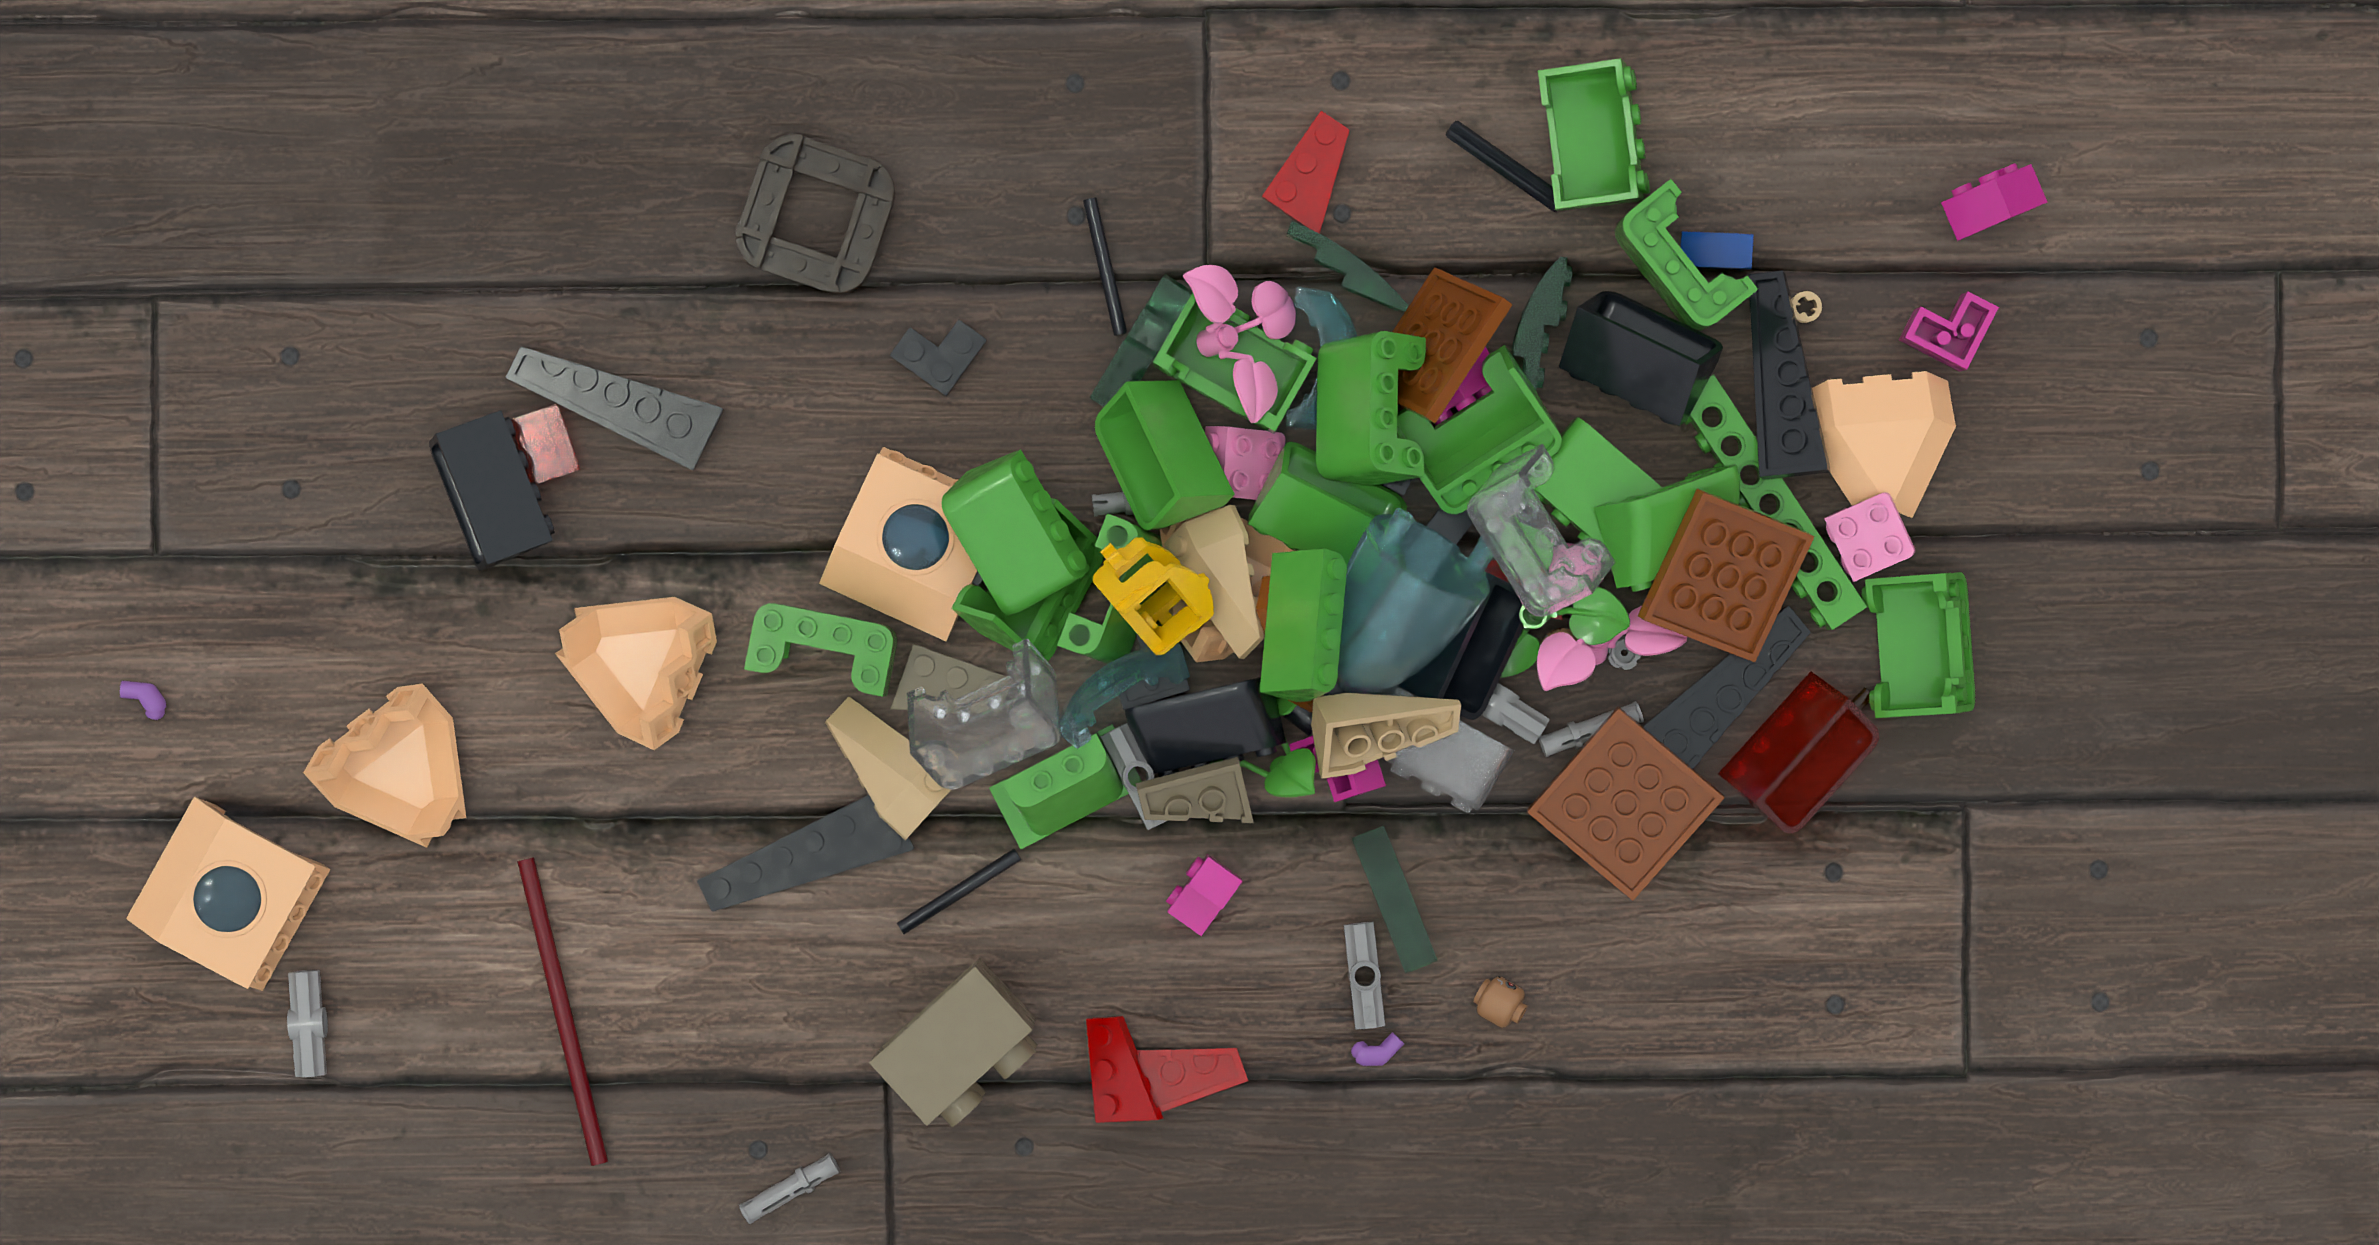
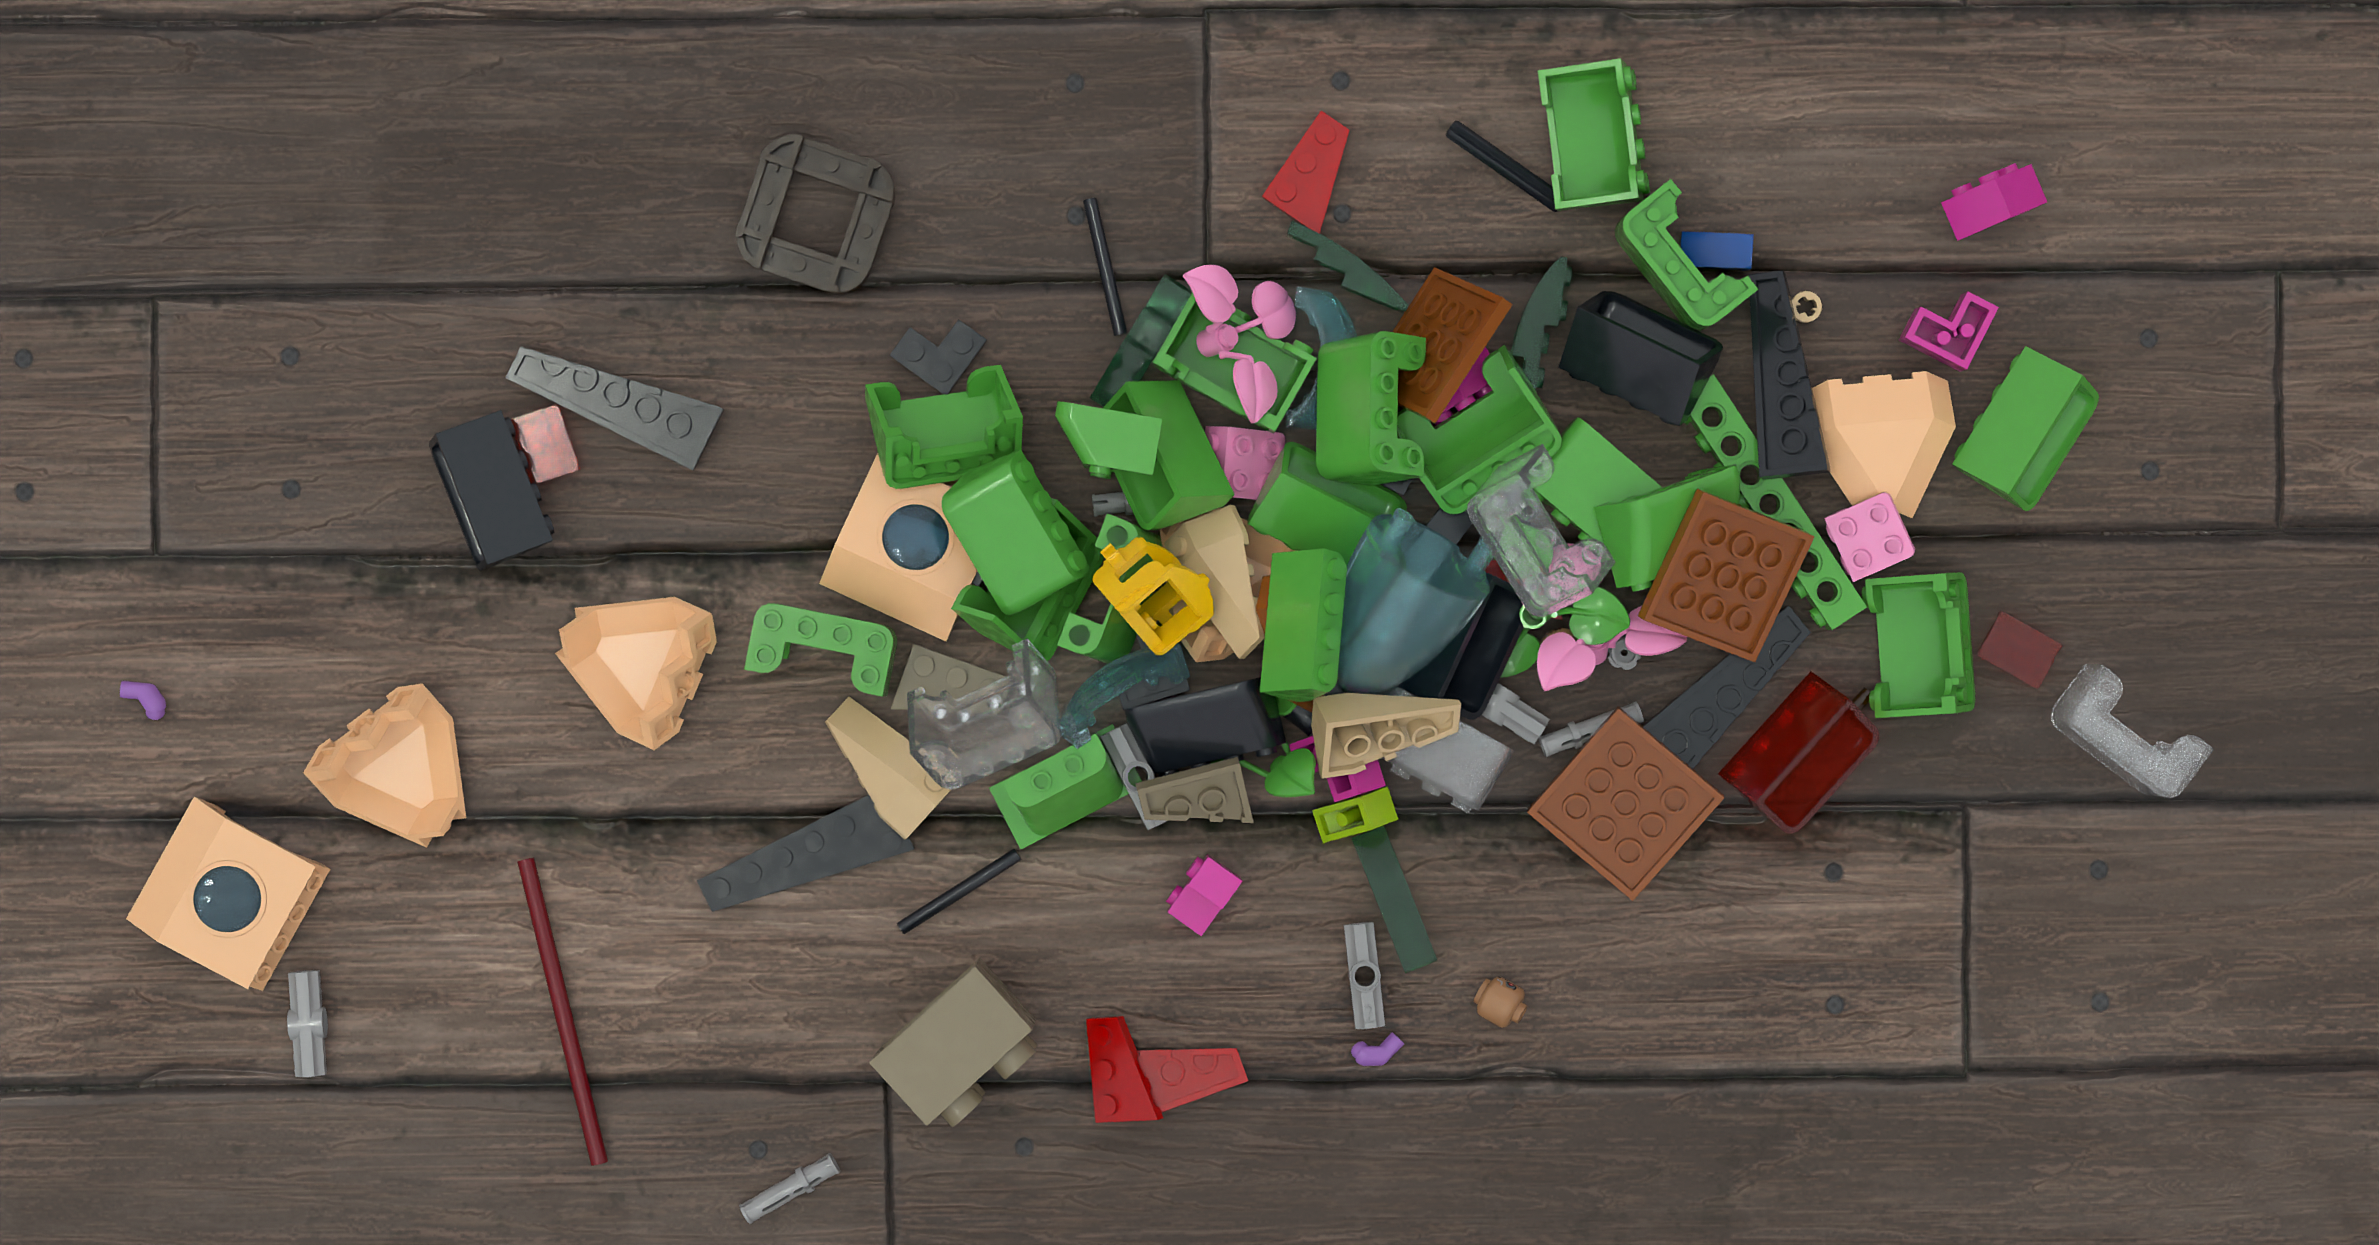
none -> bright green windscreen [865,365,1023,489]
none -> bright green windscreen [1055,401,1162,479]
none -> lime slope [1312,786,1398,843]
none -> bright green windscreen [1952,346,2099,511]
none -> clear red plate [1976,611,2063,689]
none -> clear windscreen [2051,664,2214,798]

